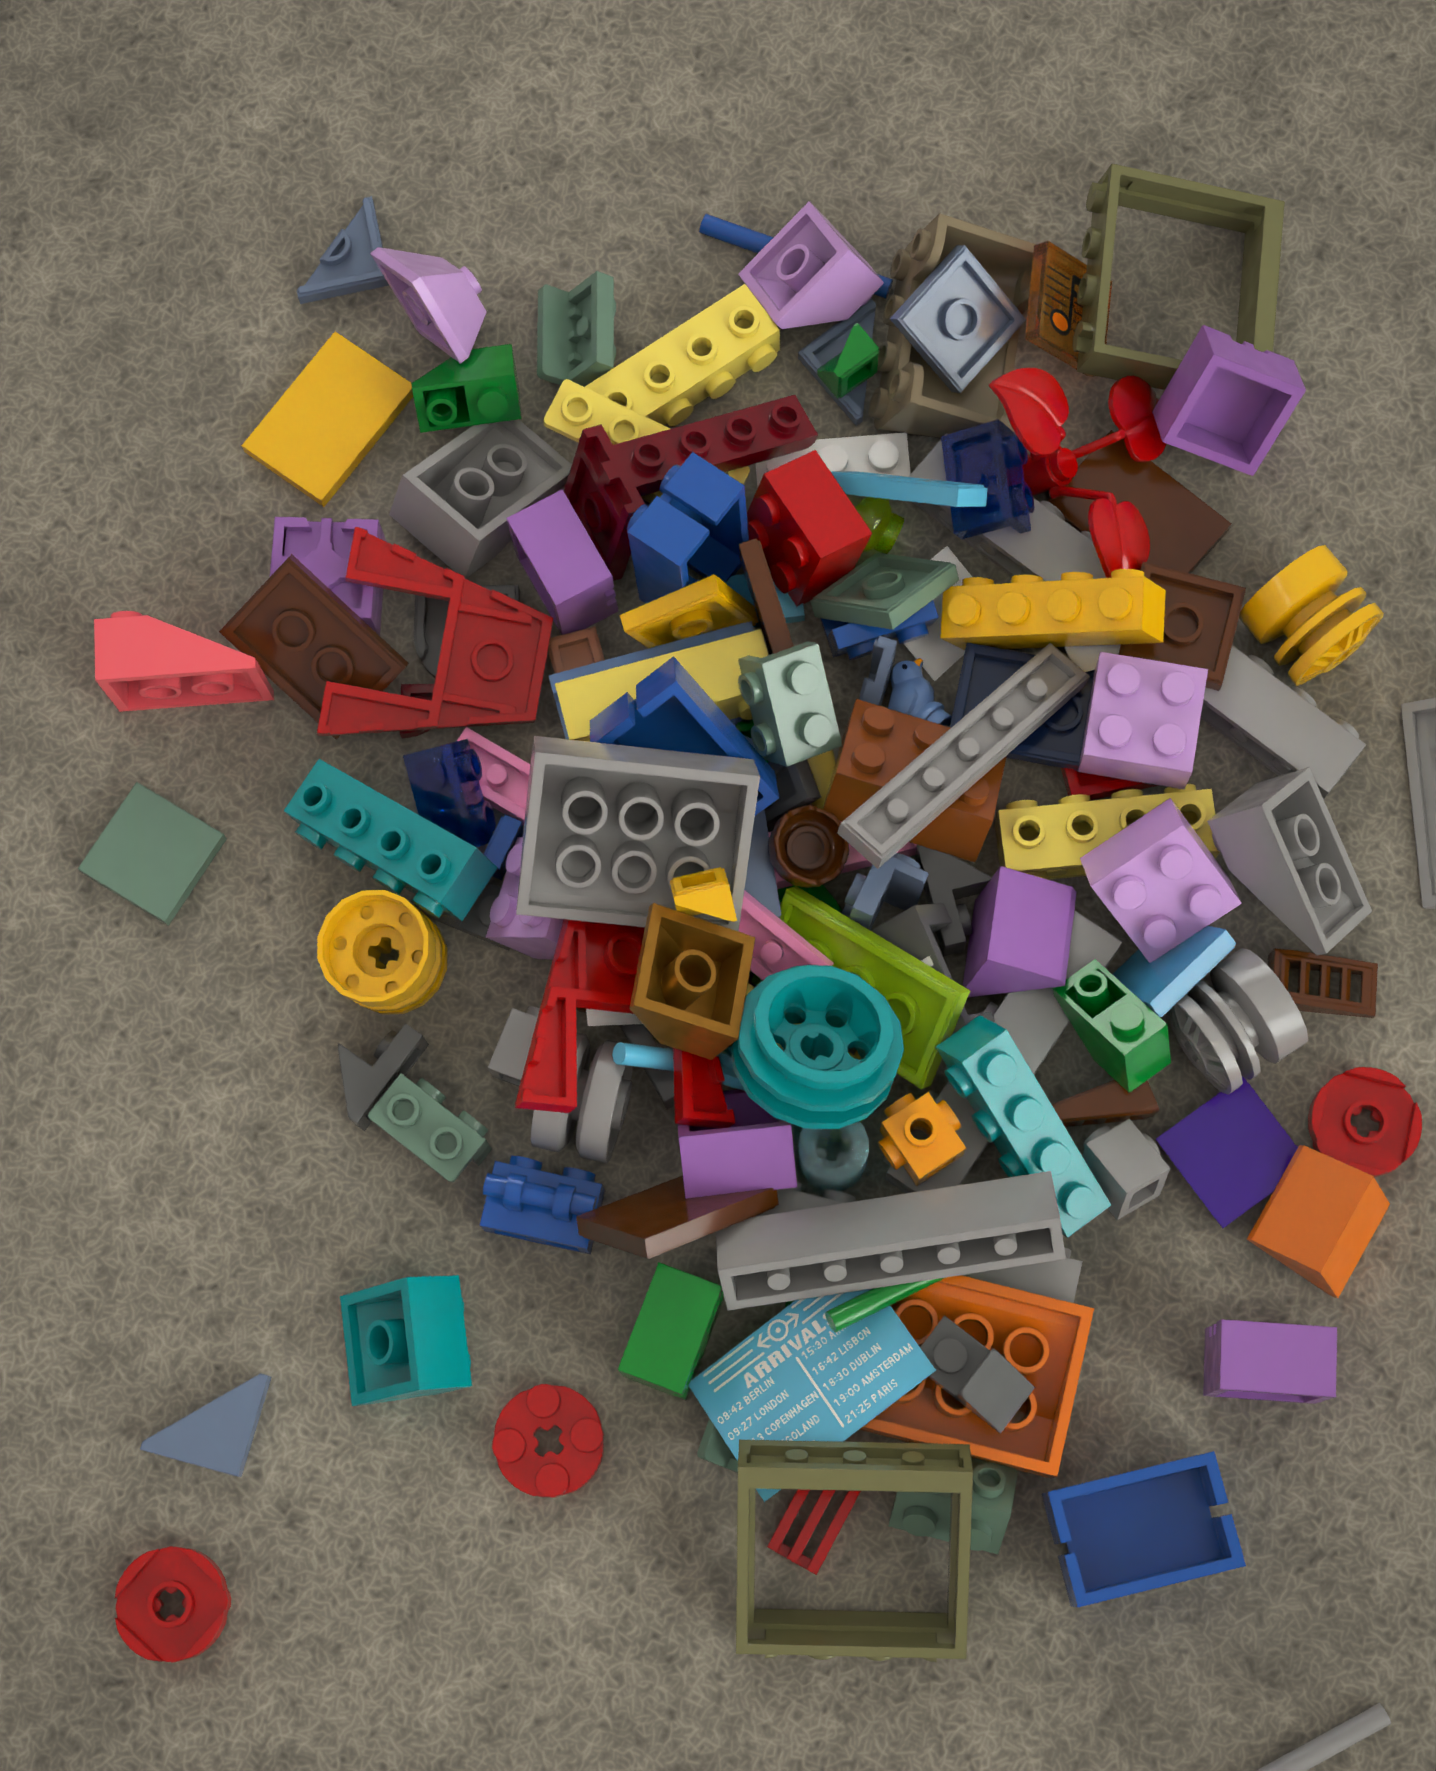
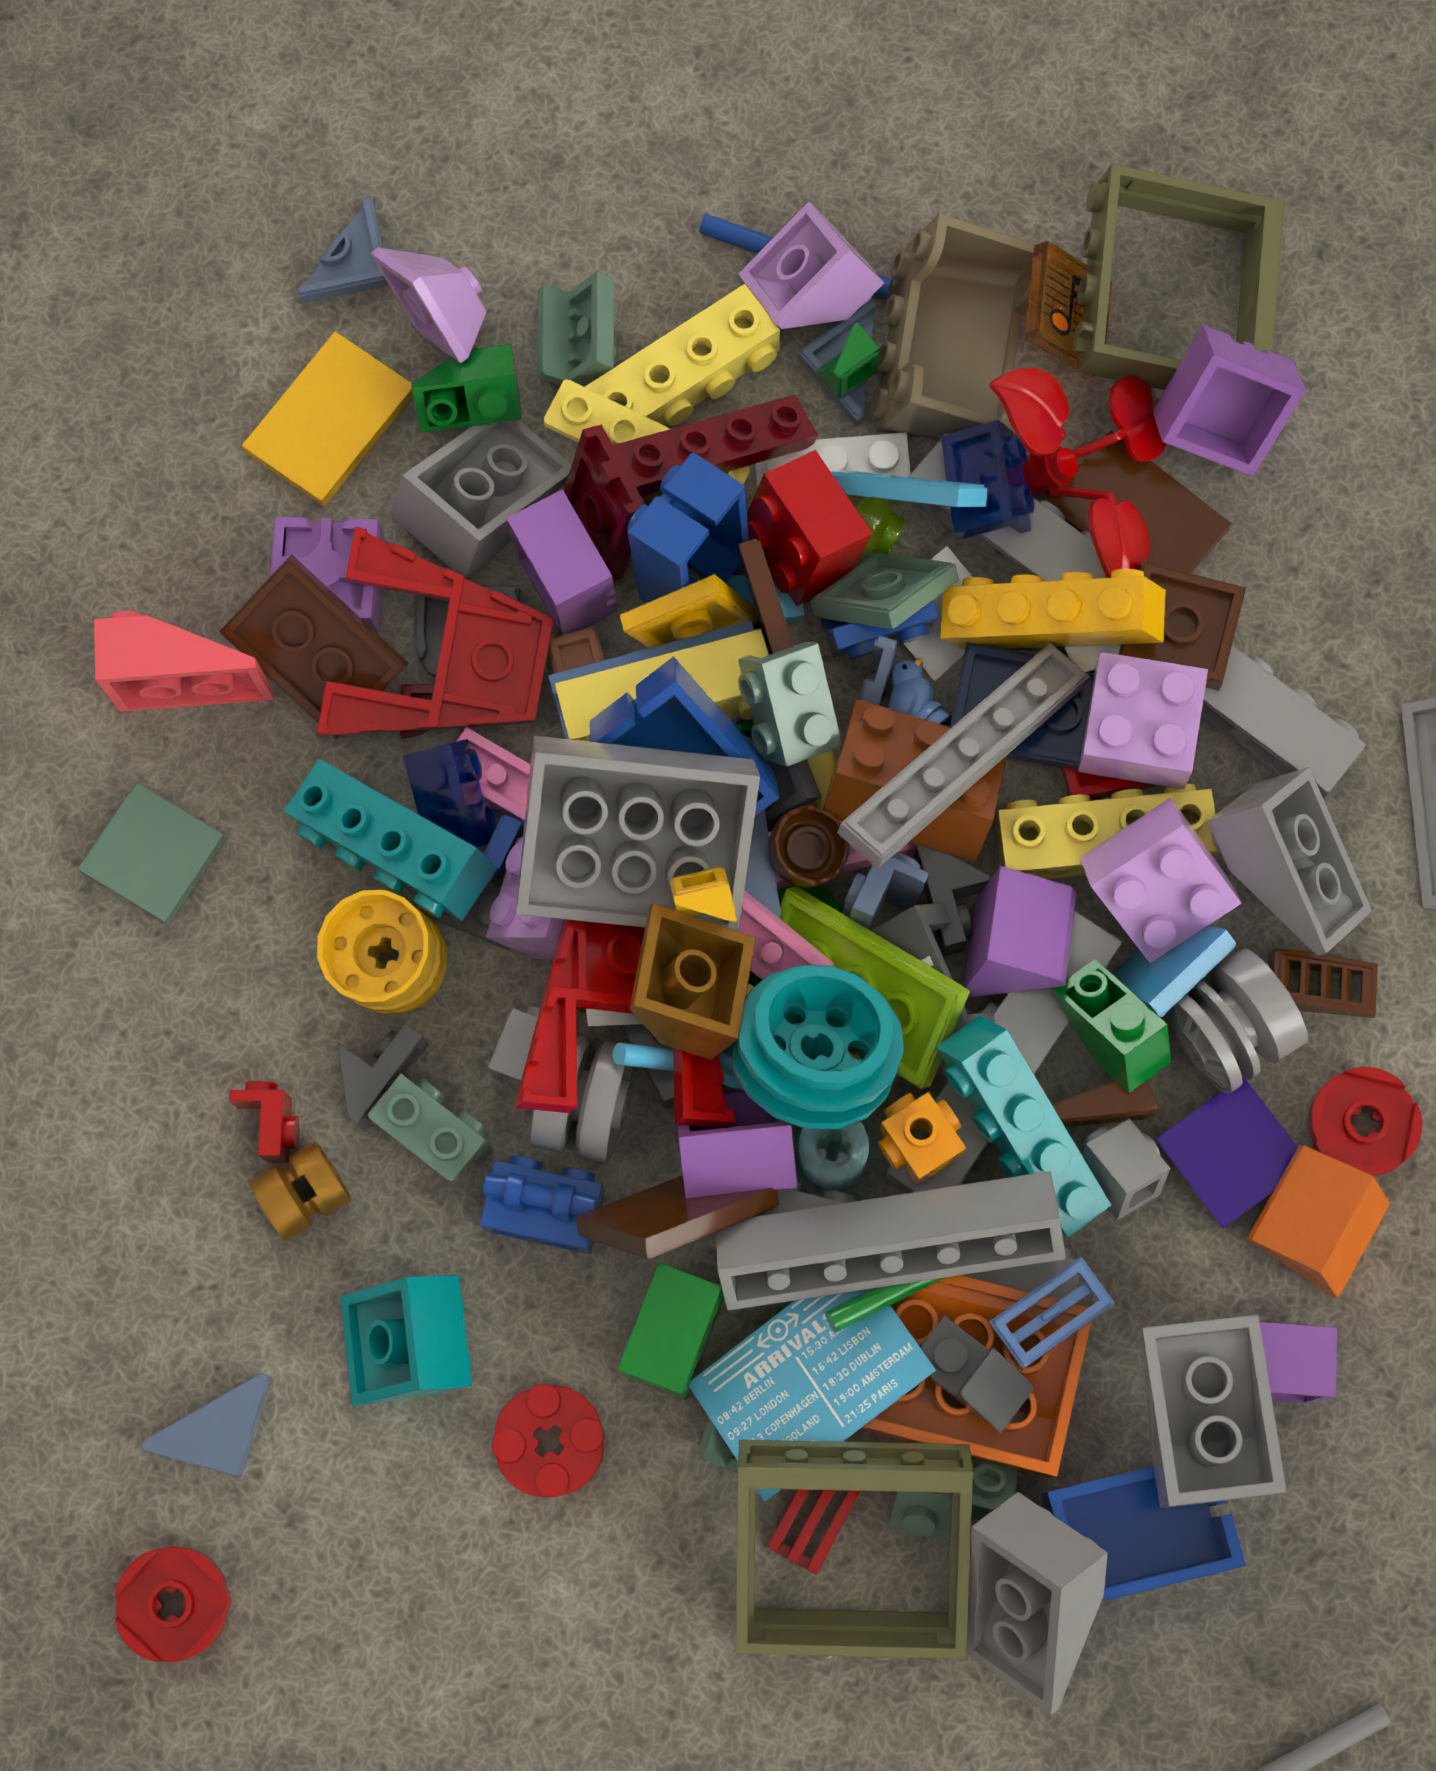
sand blue tile [890,245,1026,393] -> none
yellow wheel [1239,545,1384,686] -> none
none -> red bracket [229,1081,300,1163]
none -> pearl gold wheel [249,1141,352,1242]
none -> light grey slope [967,1492,1108,1715]
none -> medium blue tile [988,1257,1115,1370]
none -> light grey slope [1141,1315,1287,1508]

